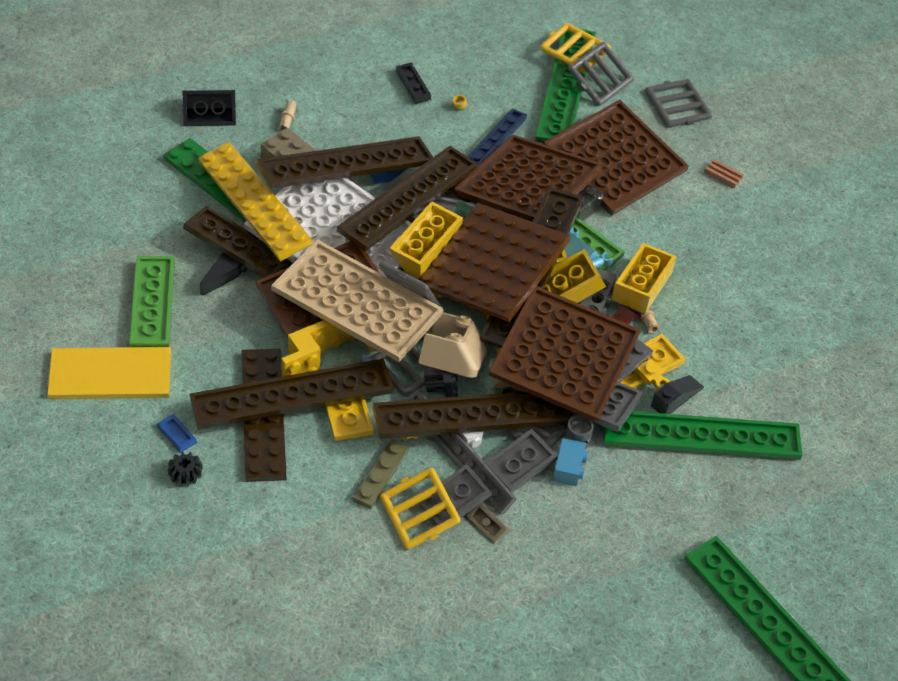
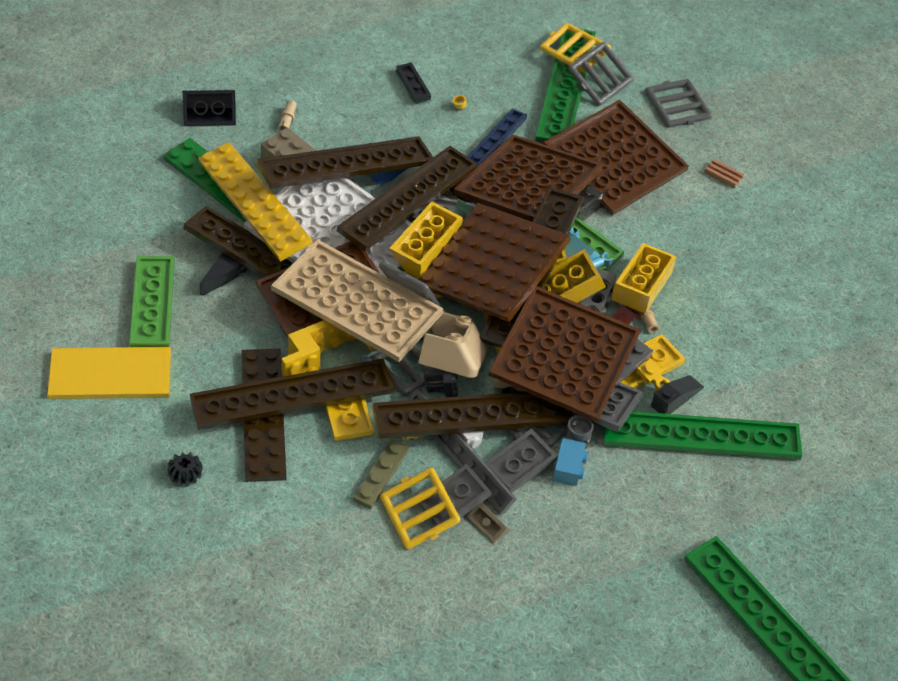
blue tile [157,414,197,453] -> none

